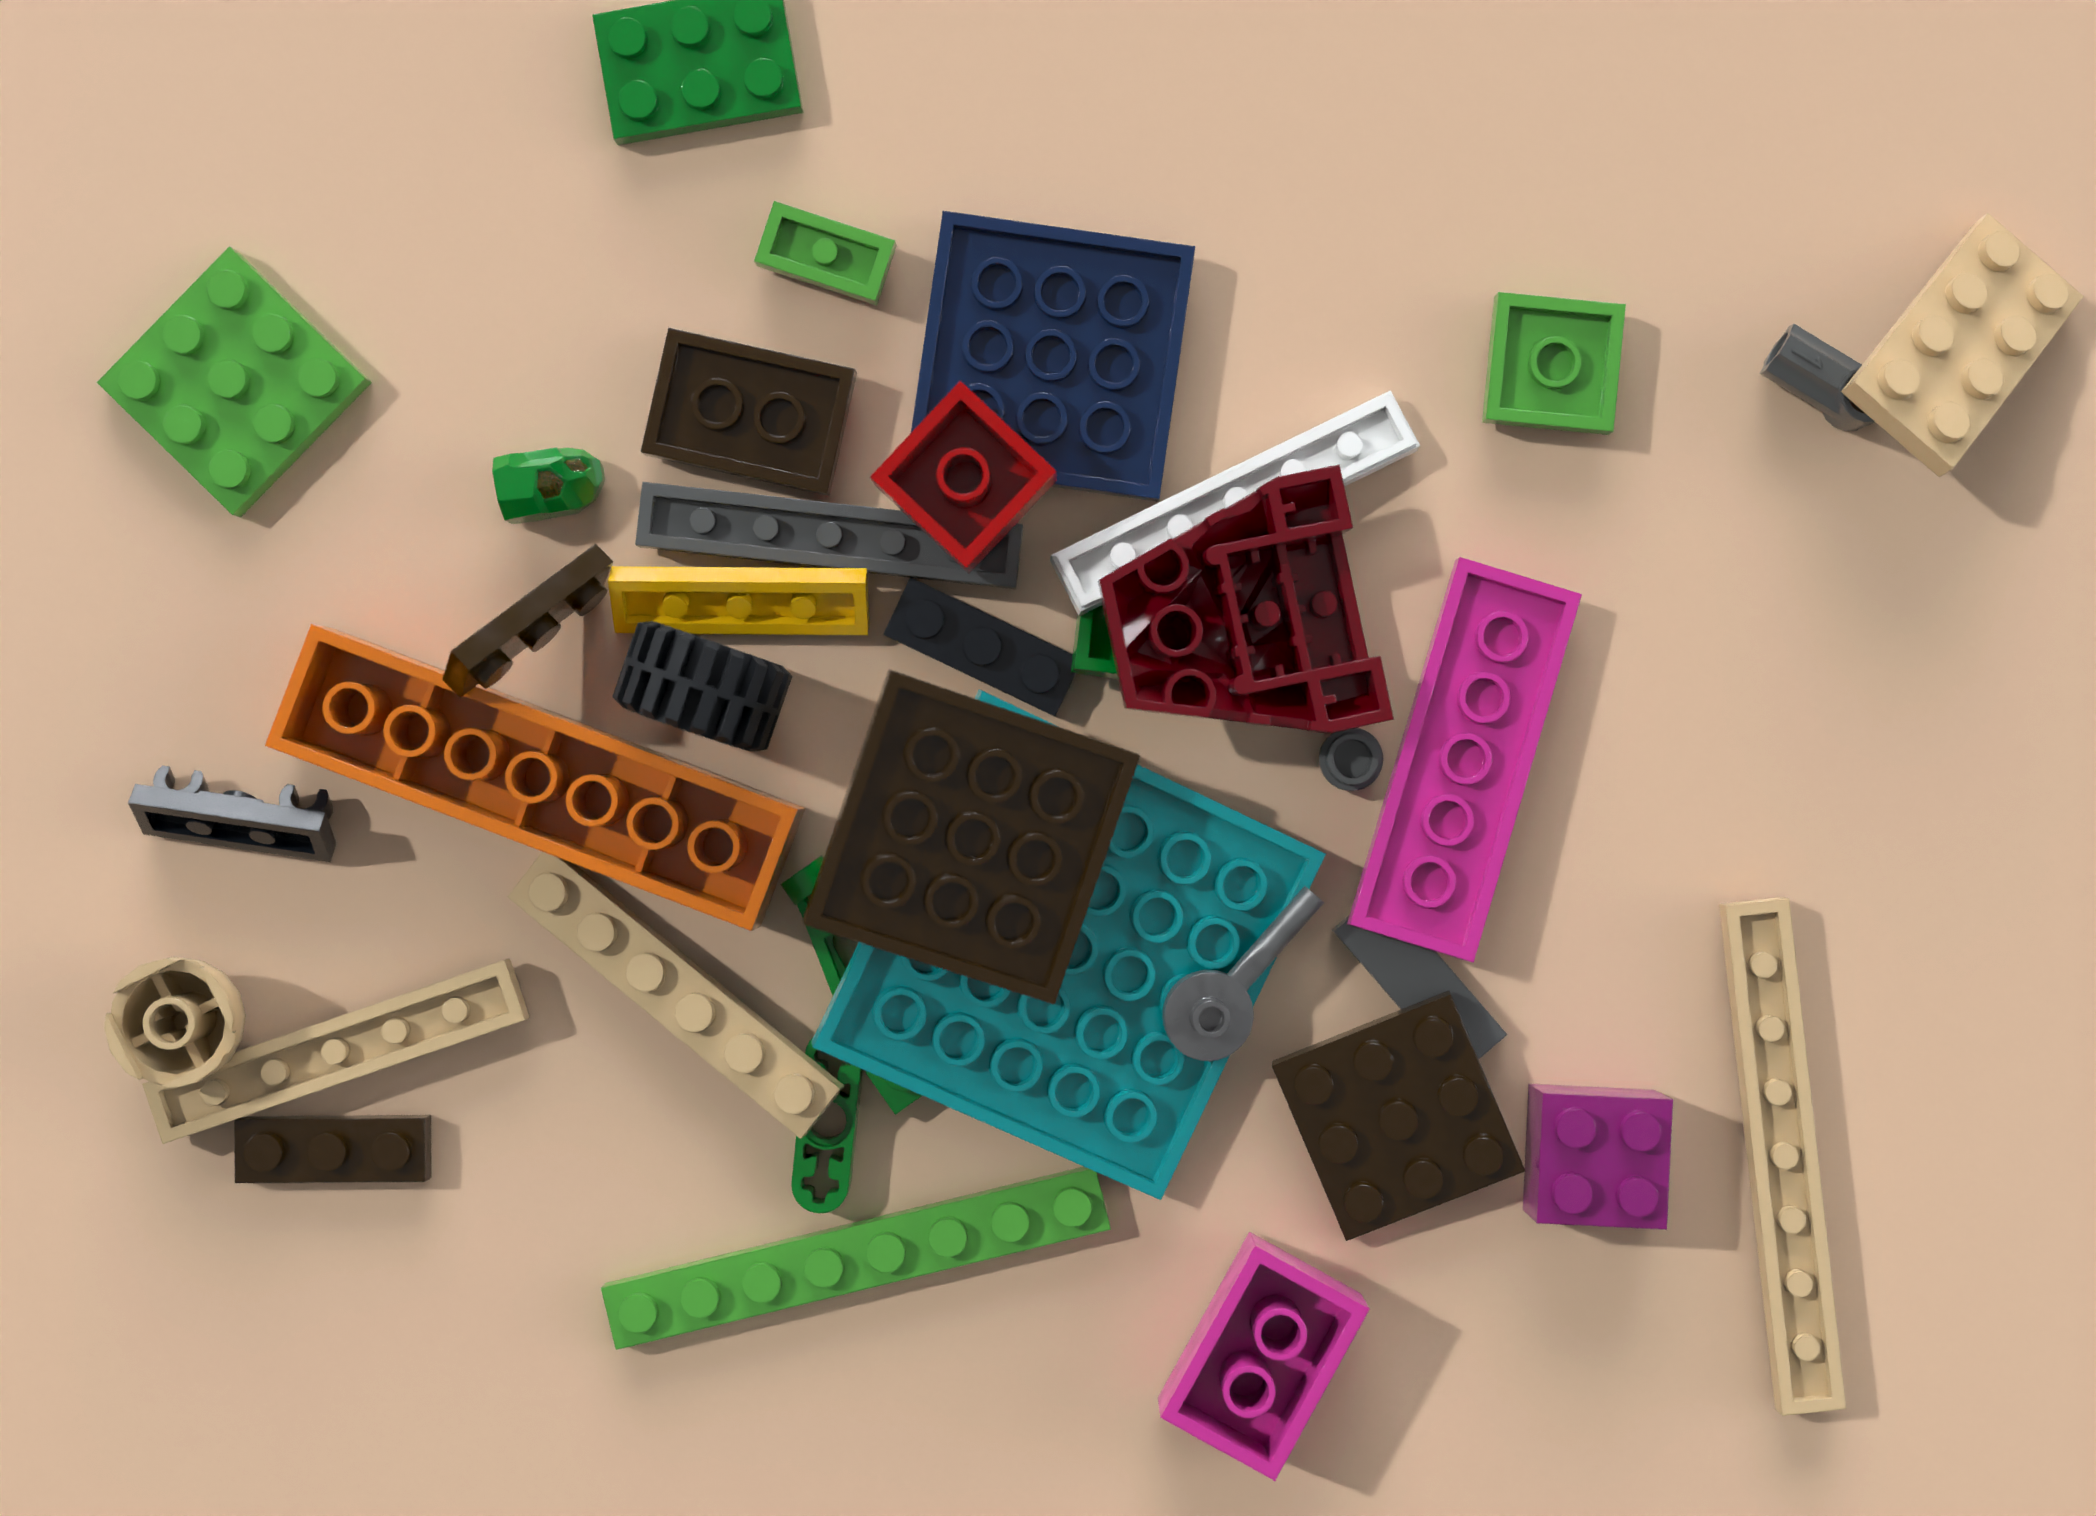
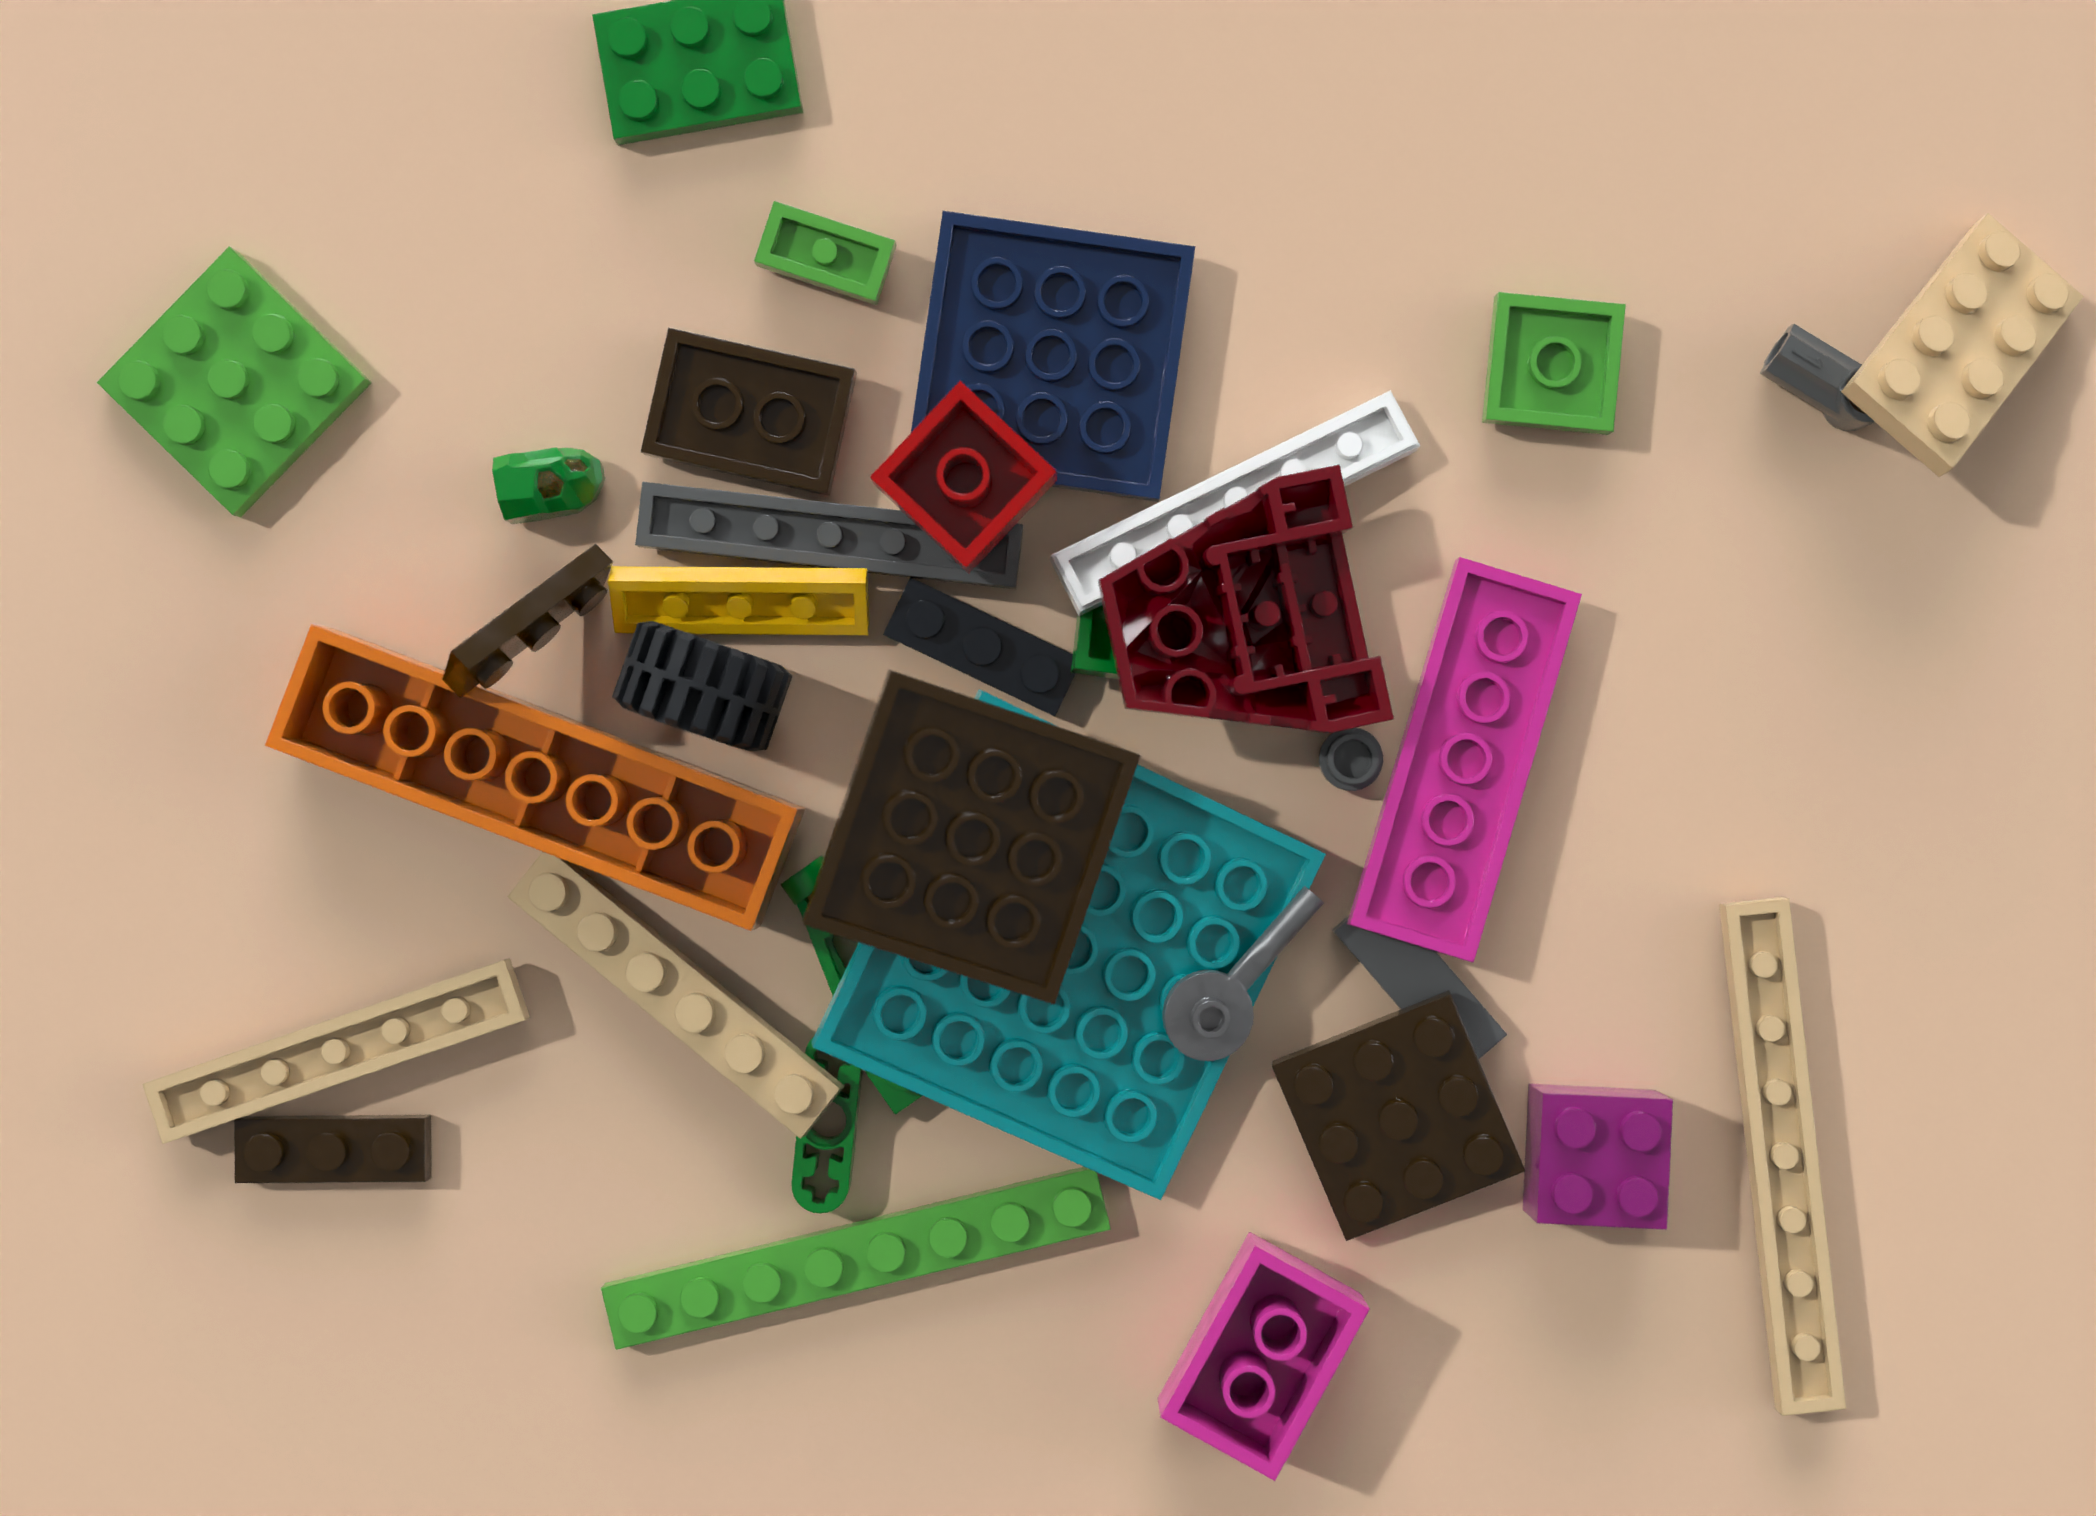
tan cylinder [104,957,246,1089] -> none
black plate [128,765,336,862] -> none

